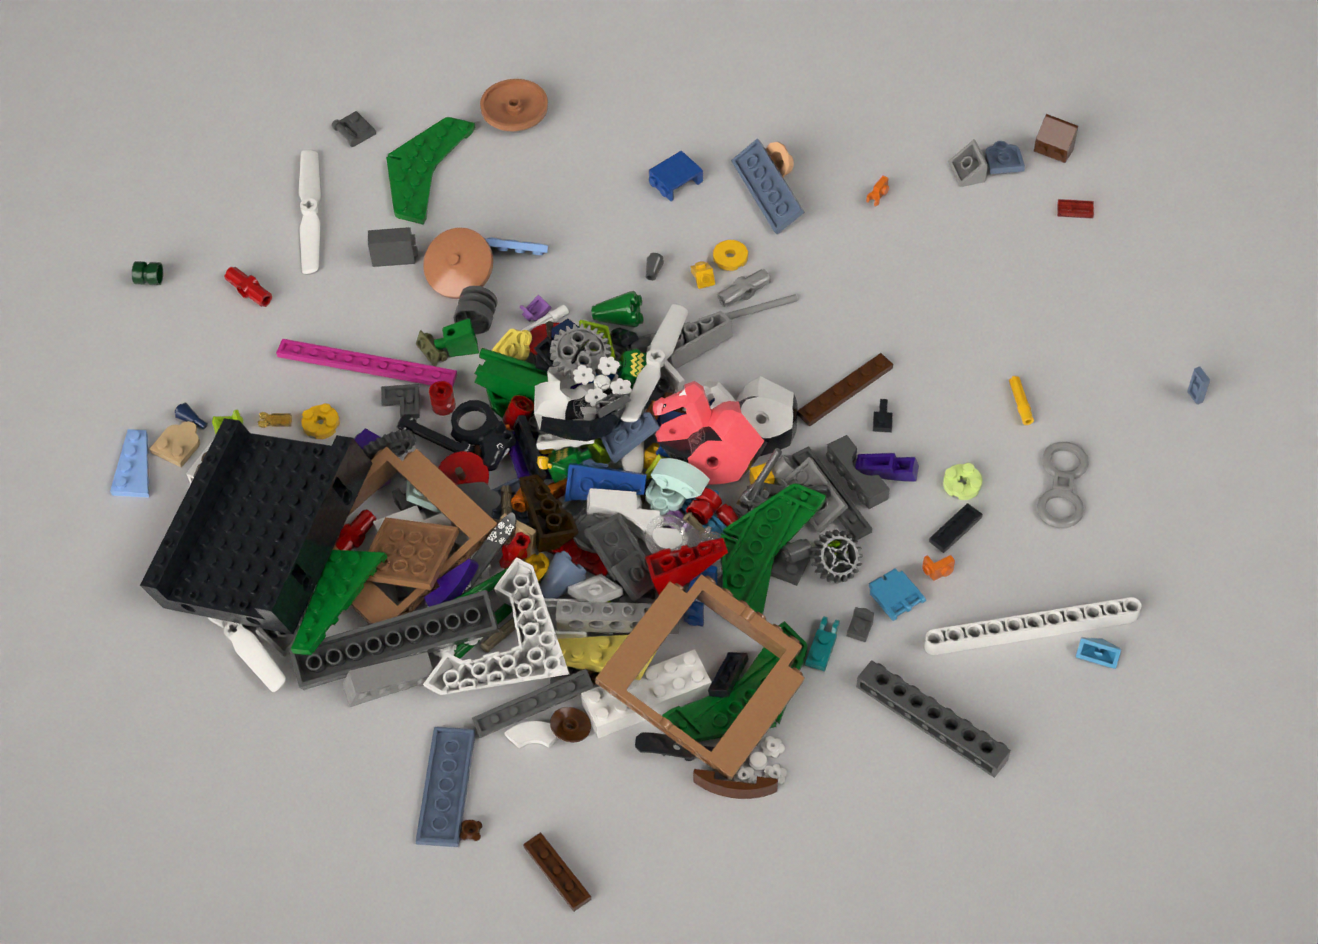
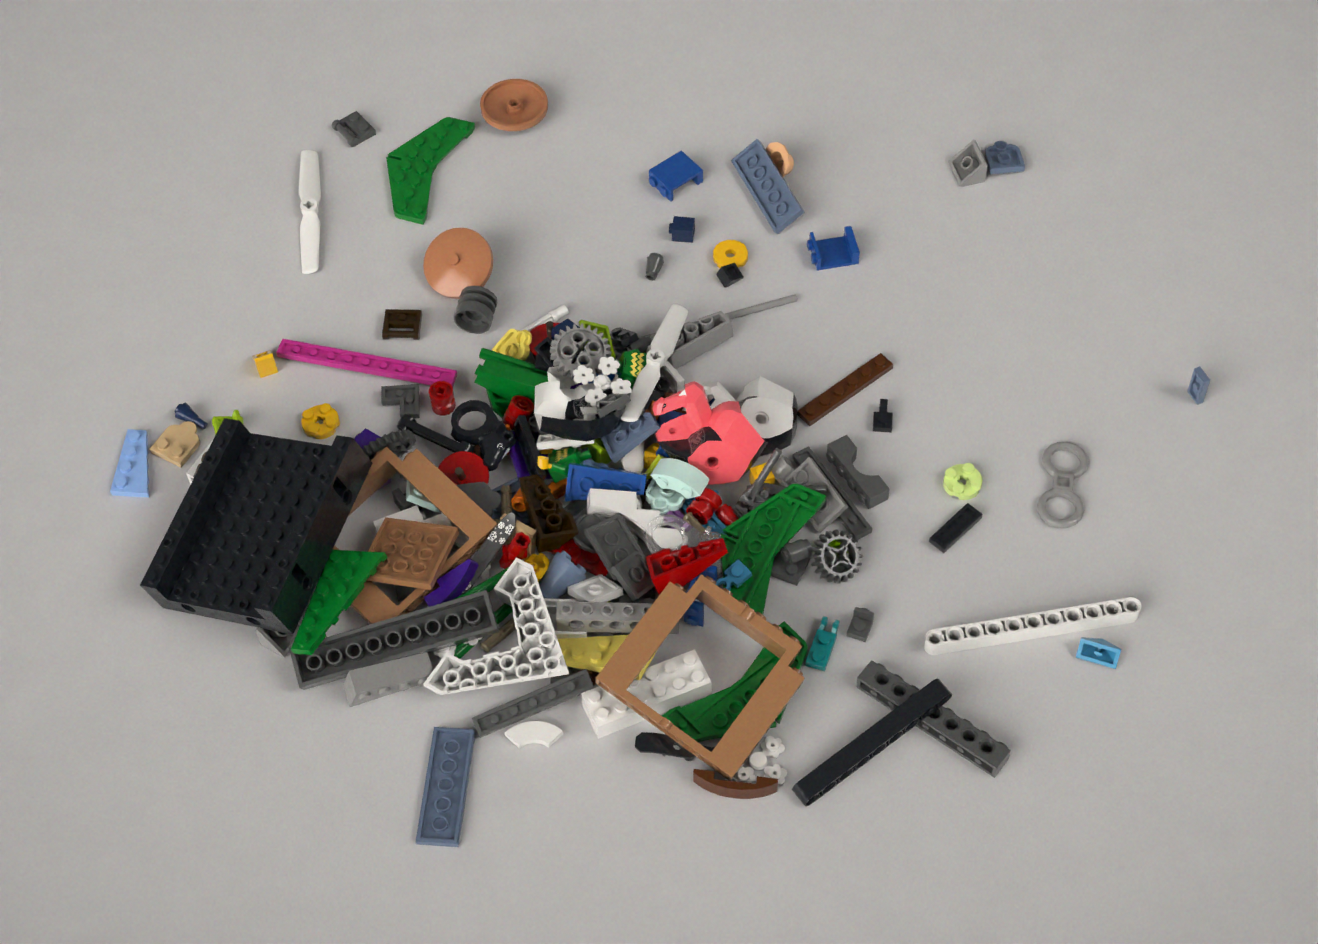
dark green wheel [132,261,163,285] -> none
white piece [208,617,286,692] -> none
red piece [224,267,272,307] -> none
clear yellow bar [258,412,292,428] -> none
red piece [335,509,377,551] -> none
dark grey brick [368,227,418,267] -> none
olive hinge [416,330,448,367] -> none
green torso [434,318,479,357] -> none
reddish brown plate [460,820,483,841] -> none
light blue wing [482,236,548,255] -> none
medium lavender bracket [520,295,552,321] -> none
reddish brown plate [523,832,592,912] -> none
reddish brown dish [550,707,591,743] -> none
green cone [591,291,644,327] -> none
yellow bracket [690,261,715,289] -> none
black plate [708,652,749,698] -> none
light grey piece [717,269,770,307] -> none
dark purple slope [855,453,919,482] -> none
orange plate [866,175,889,206] -> none
dark azure plate [869,568,926,621] -> none
orange bracket [922,555,955,581] -> none
yellow axle [1009,376,1034,425] -> none
slope [1034,114,1078,163] -> none
clear red tile [1057,199,1094,218] -> none
none -> yellow slope [253,350,278,378]
none -> dark brown plate [382,309,422,340]
none -> dark blue brick [669,216,695,243]
none -> black slope [716,263,744,288]
none -> dark azure plate [716,559,752,591]
none -> black beam [792,678,952,806]
none -> blue panel [807,226,860,271]

